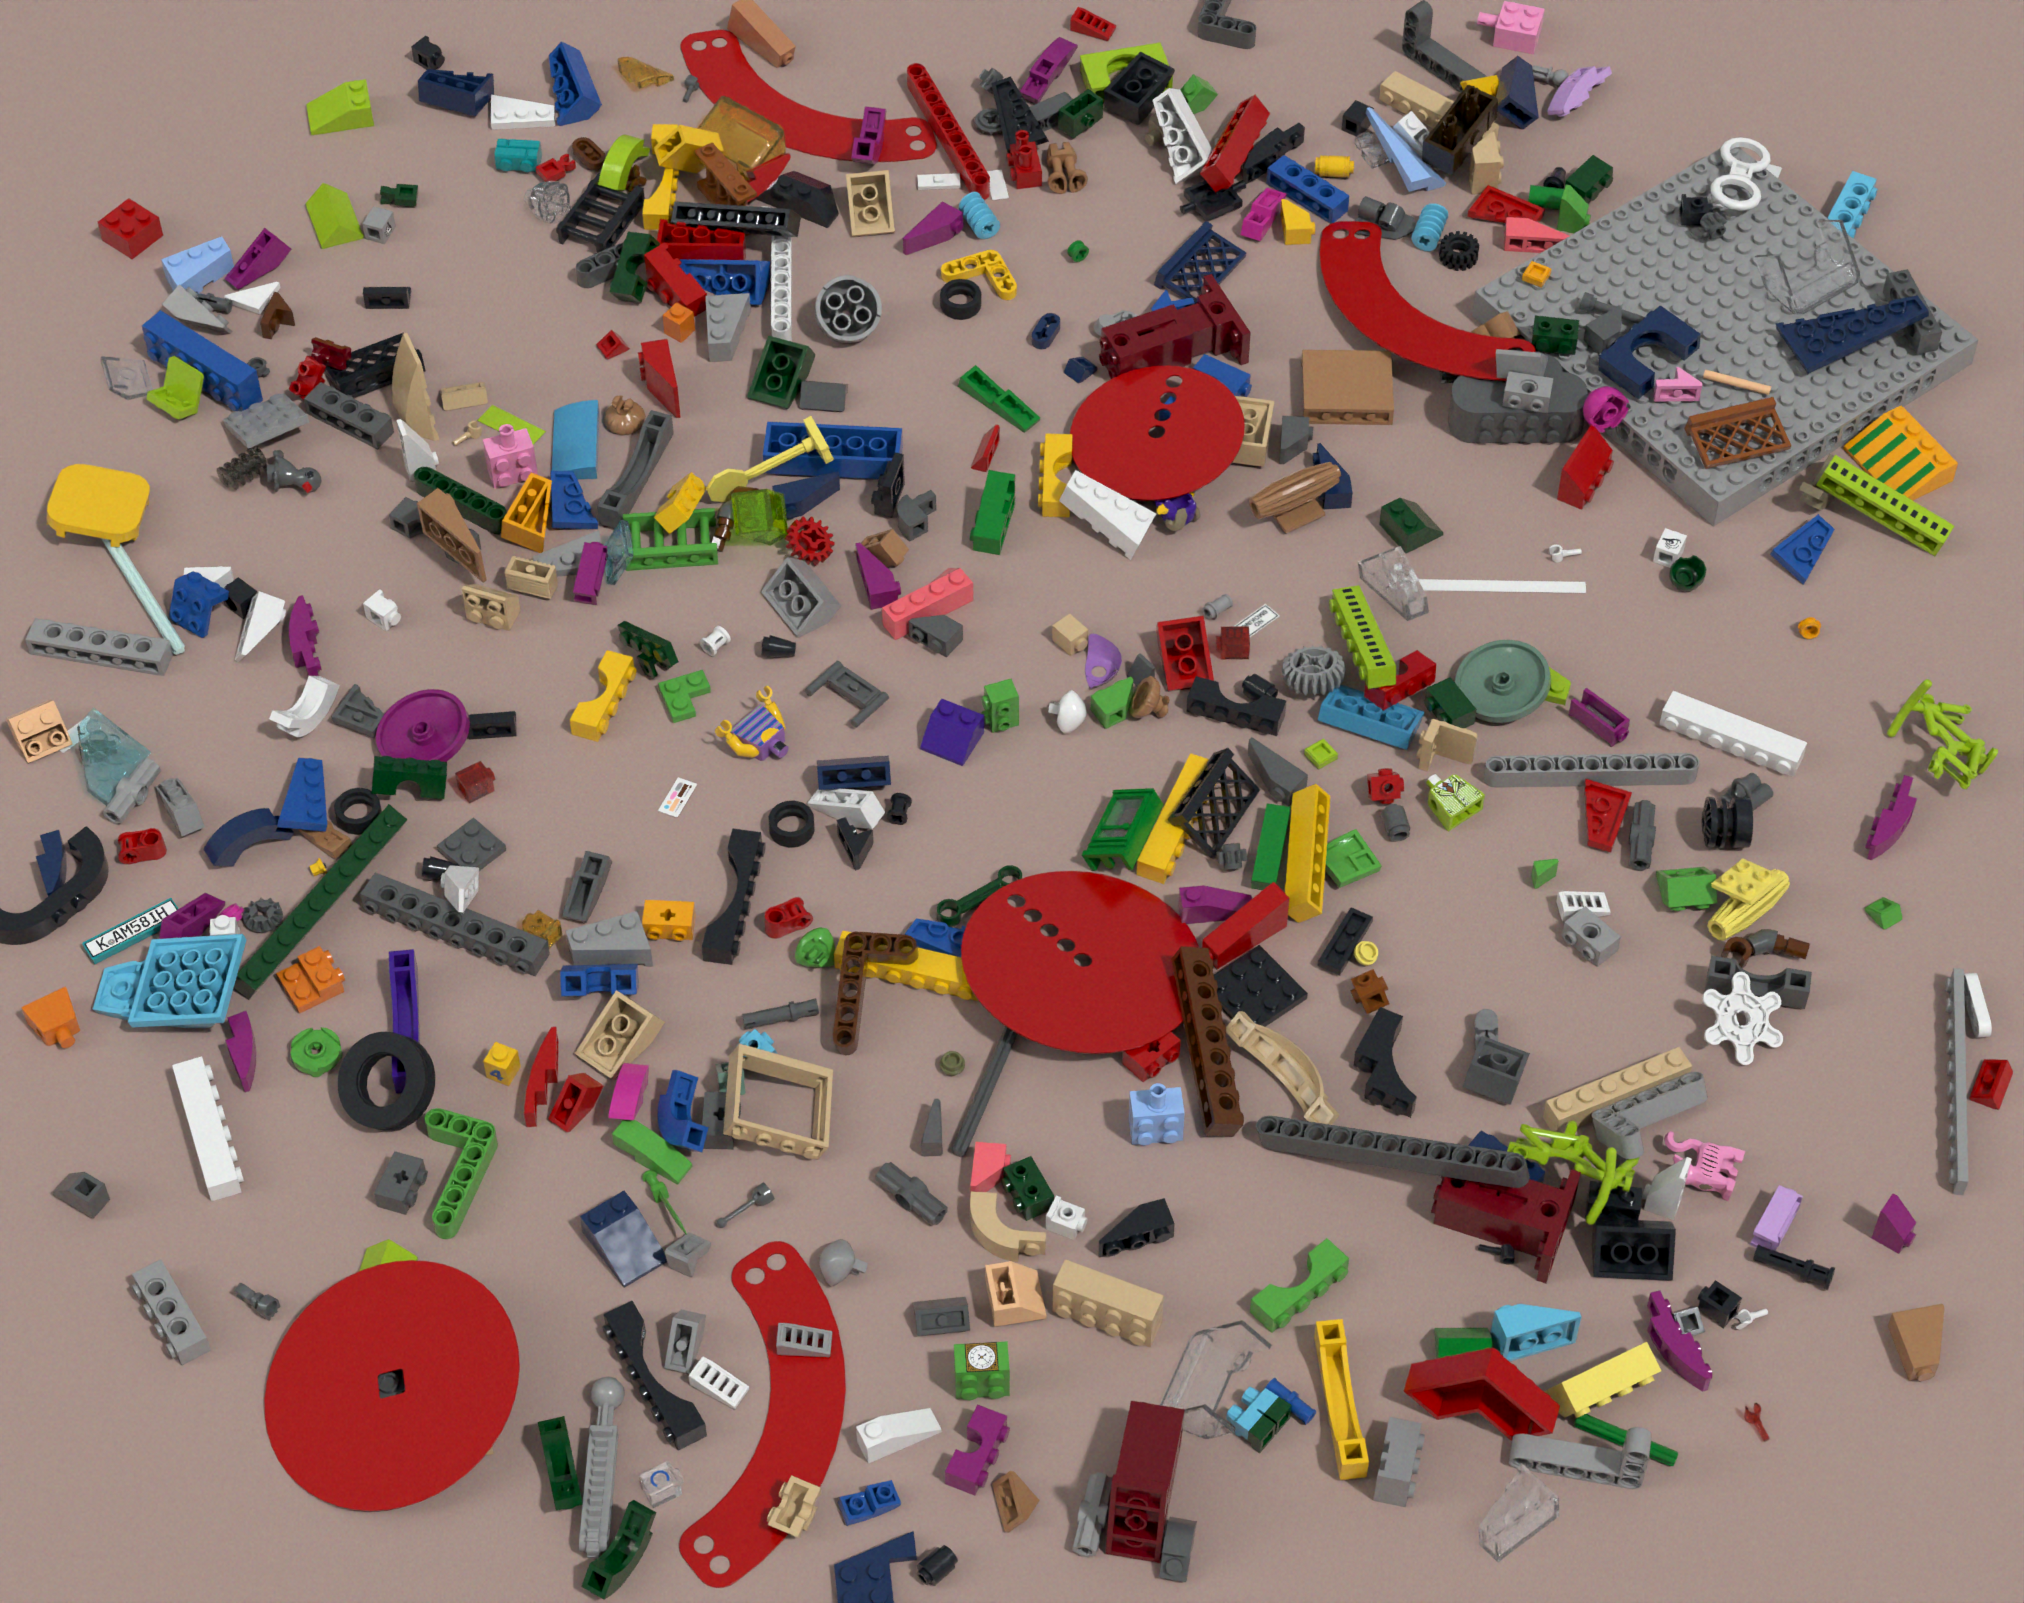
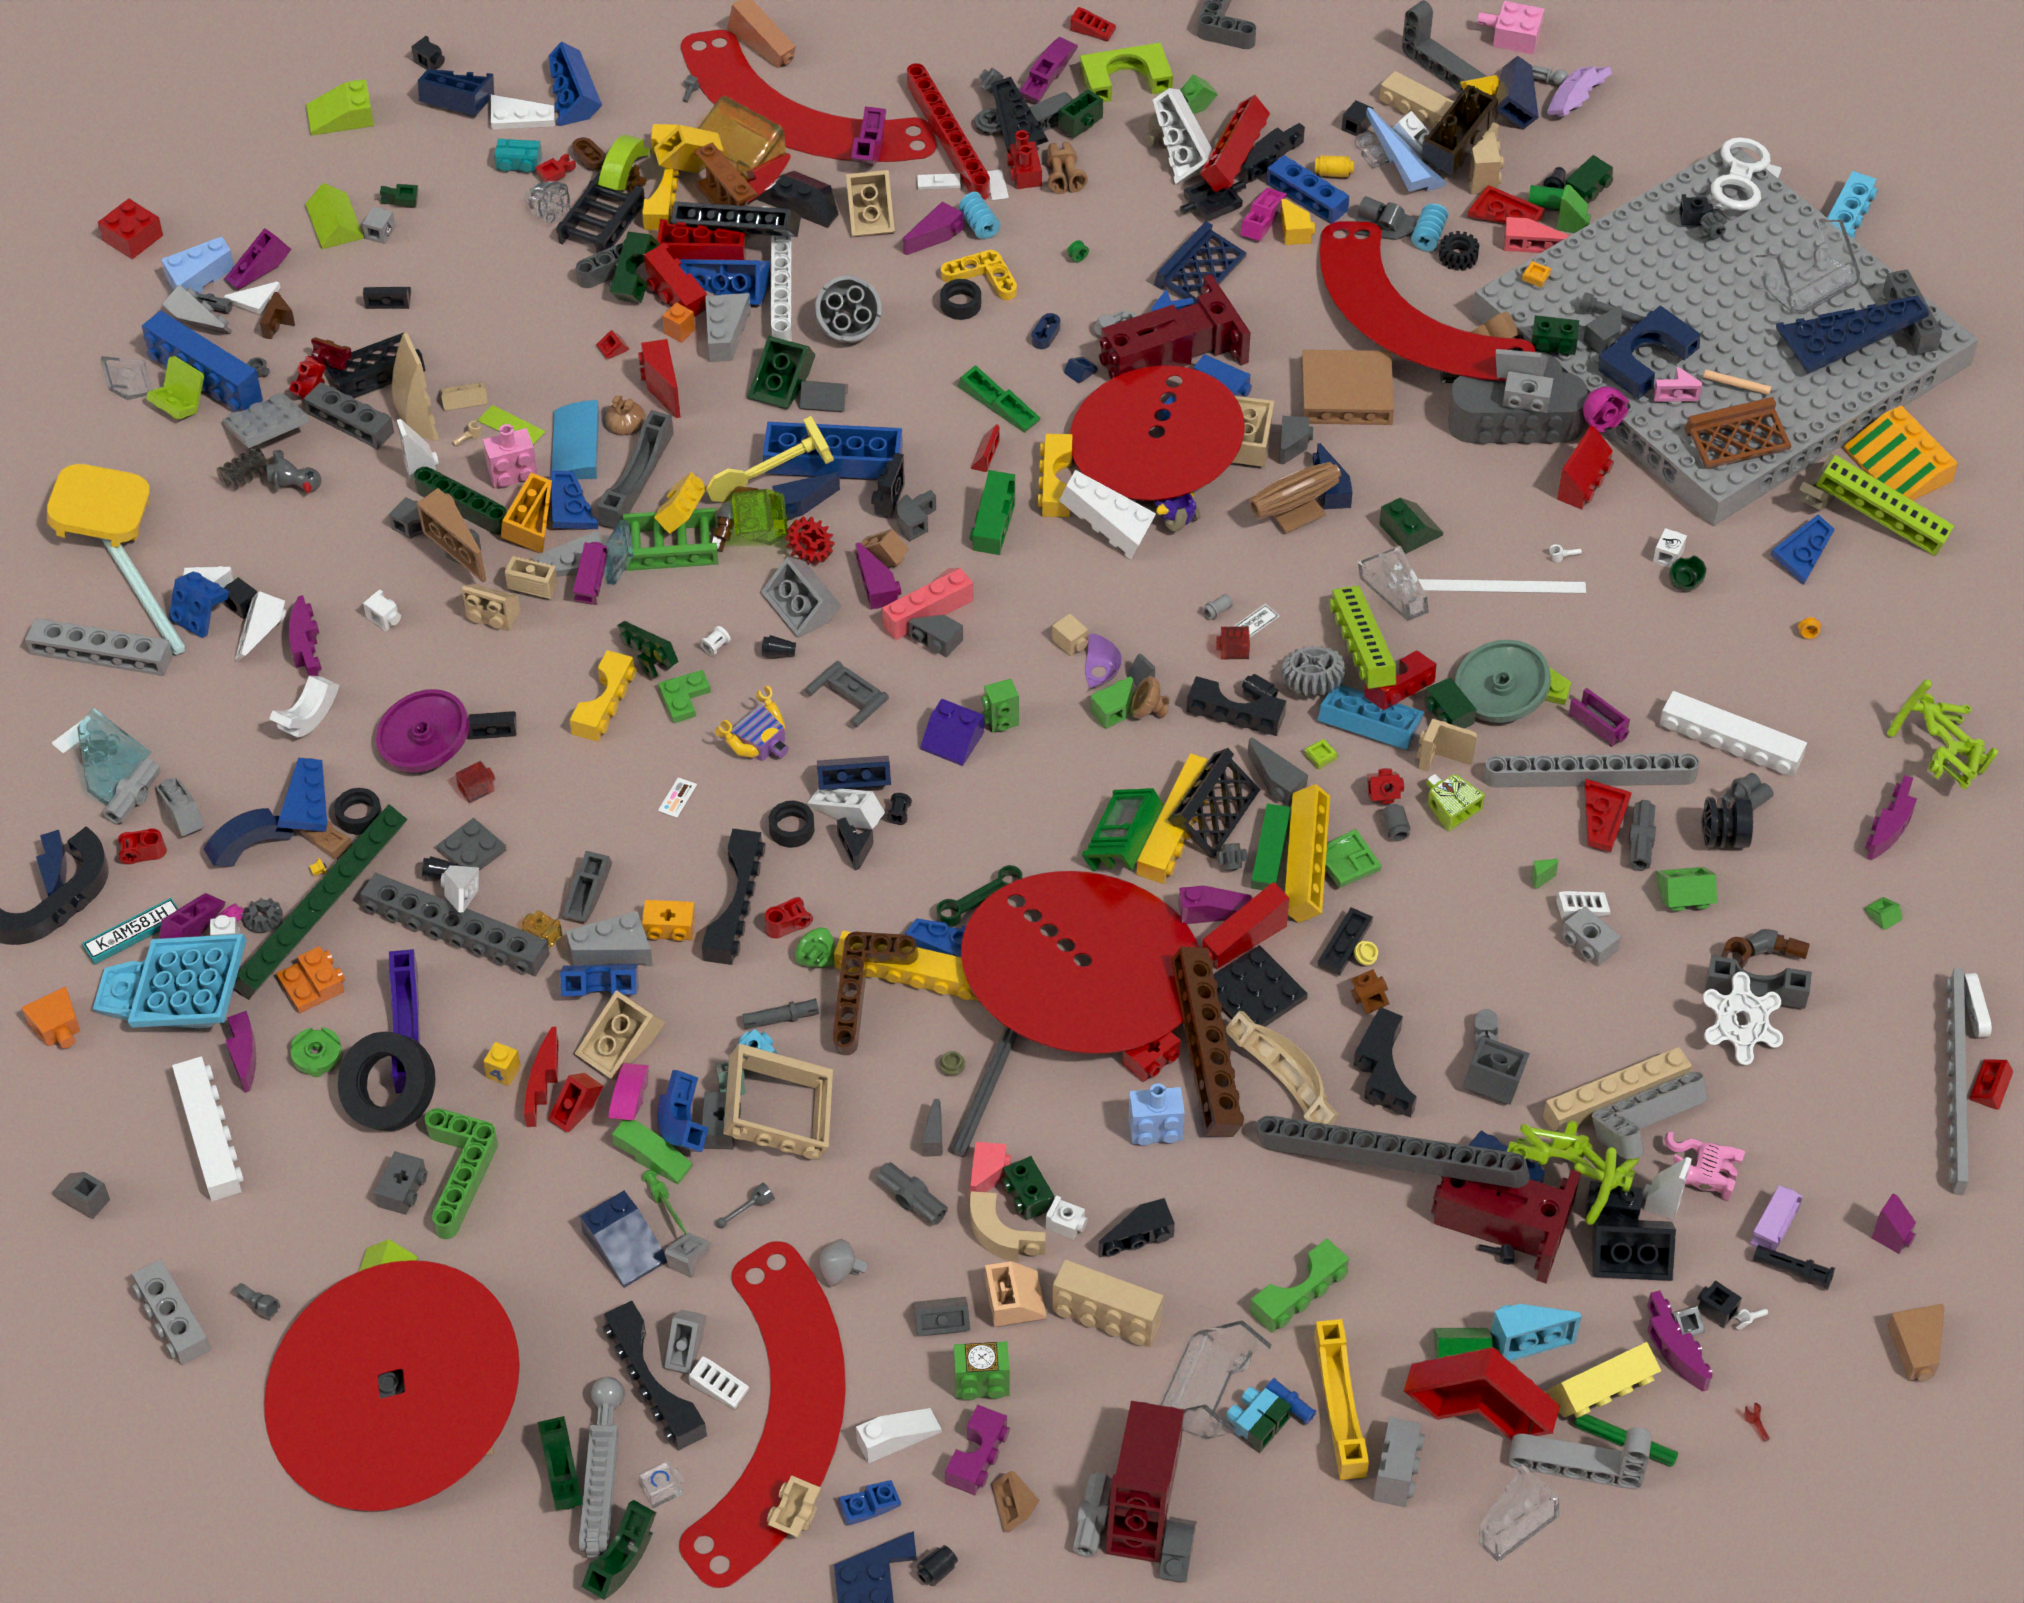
light nougat slope [6,699,73,763] -> none
dark grey wing [332,684,384,738] -> none
dark green arch [371,756,447,799] -> none
clear yellow slope [618,57,674,89] -> none
light grey slope [776,1323,832,1357] -> none
white piece [1048,690,1087,734] -> none
black slope [1104,52,1175,125] -> none
red slope [1156,616,1214,691] -> none
light yellow plate [1707,859,1790,941] -> none

